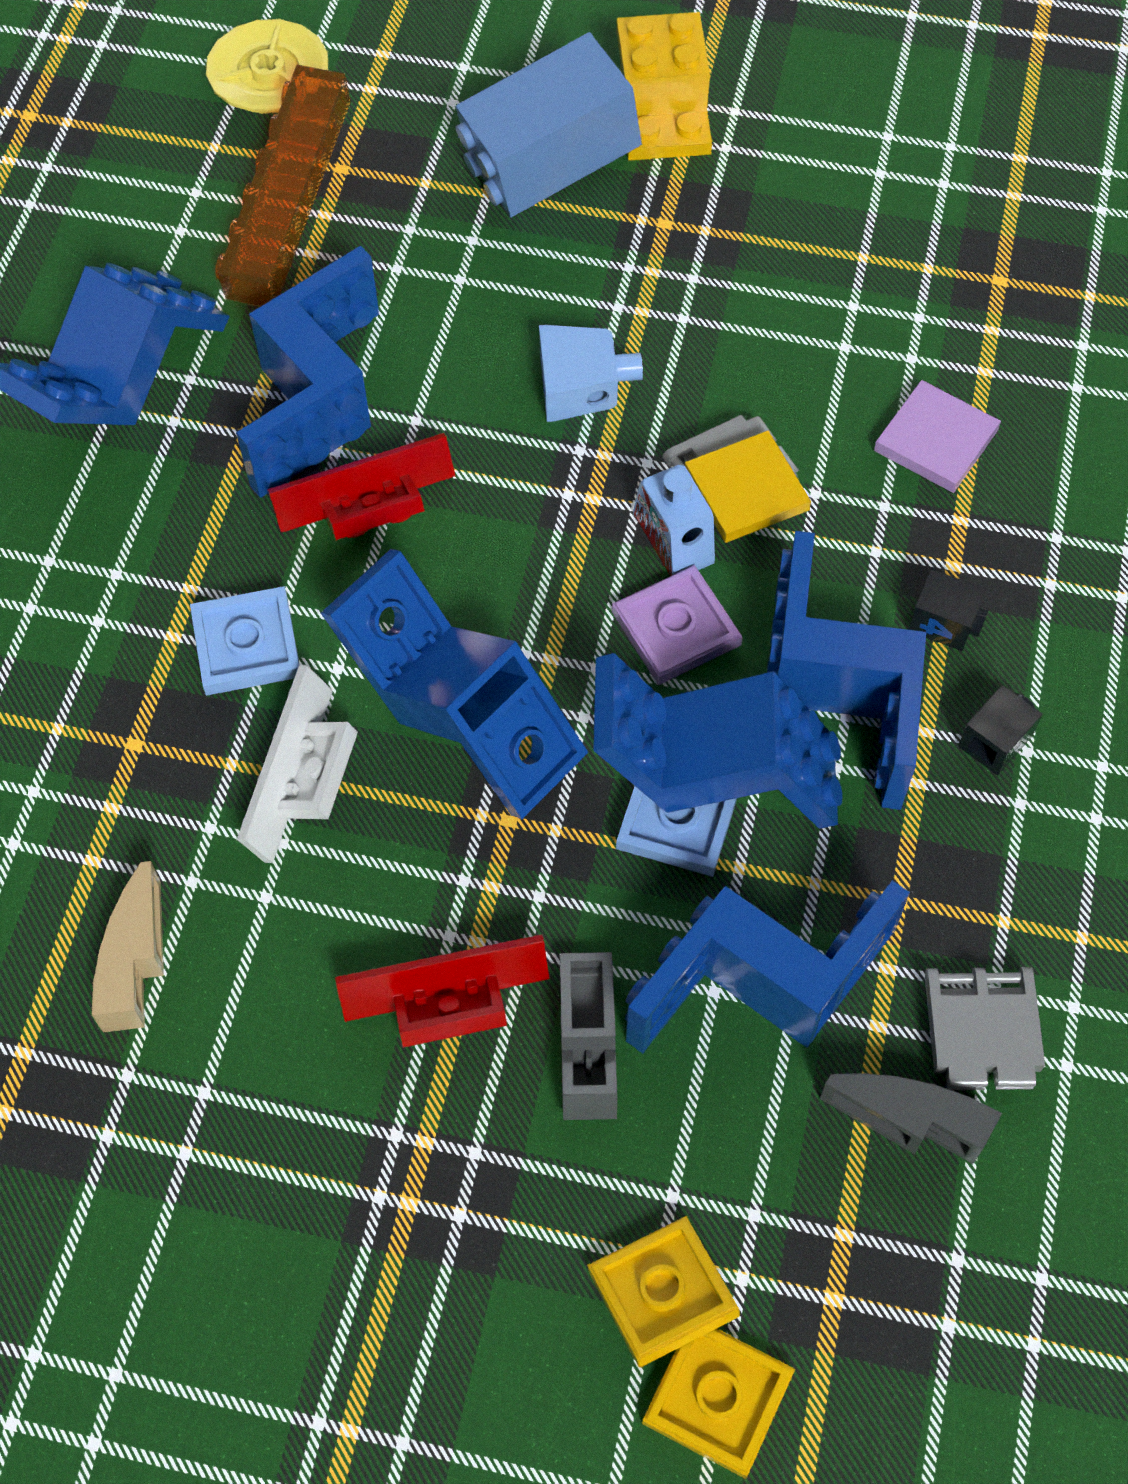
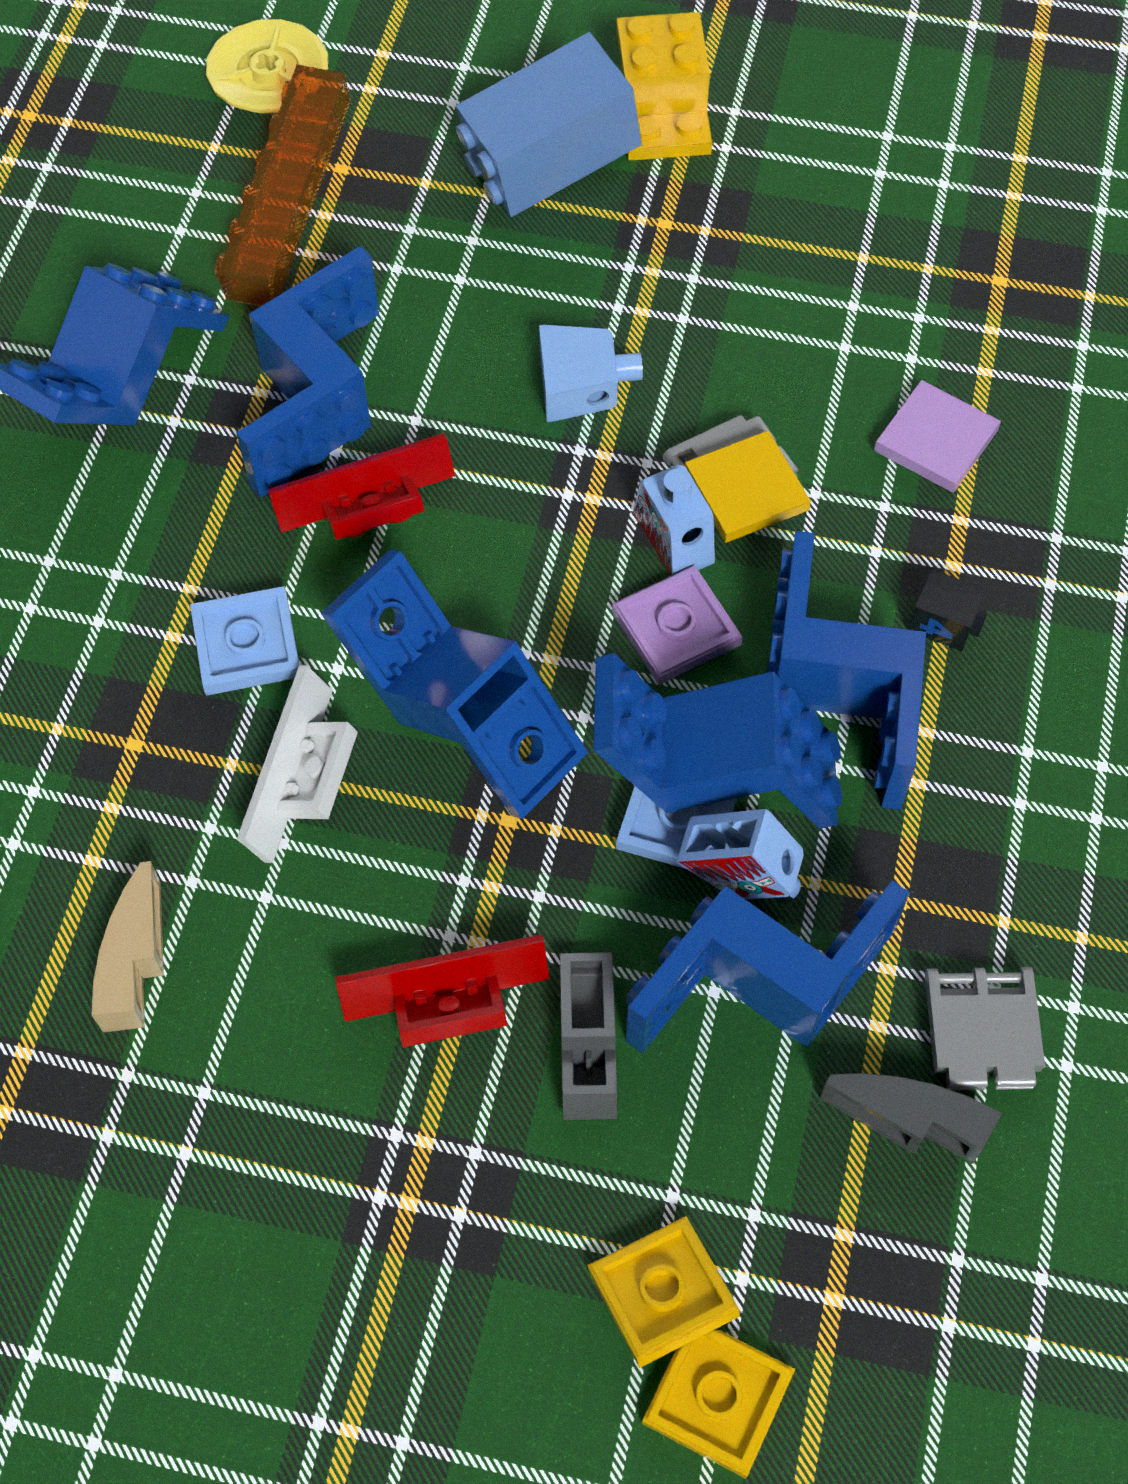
black brick [958,685,1043,776] -> none
none -> light blue torso [677,809,804,903]

